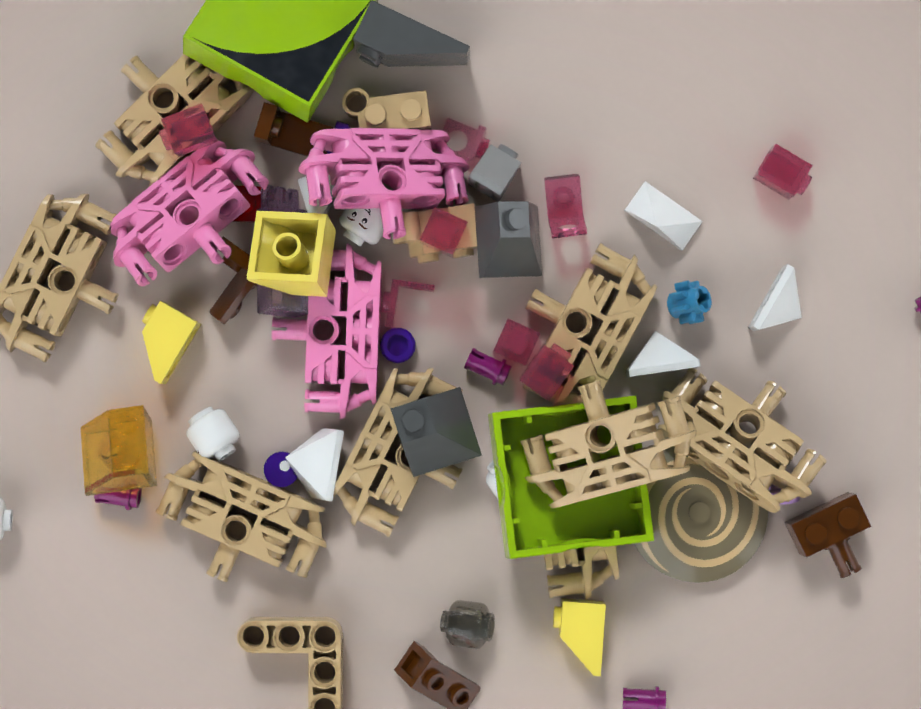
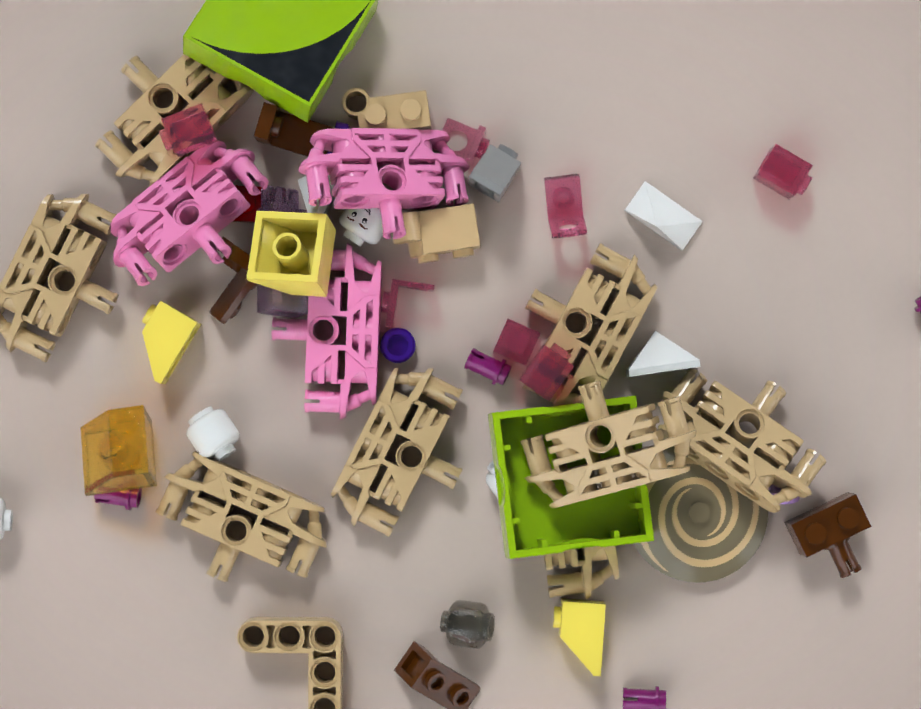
dark purple tile [264,451,298,487] -> none
white slope [285,428,344,501] -> none
dark grey slope [353,0,470,68] -> none
dark grey slope [391,387,482,477] -> none
clear pink brick [420,207,468,258] -> none
dark grey slope [475,201,542,278] -> none
dark azure gear [667,280,712,324] -> none
white slope [748,264,802,331] -> none

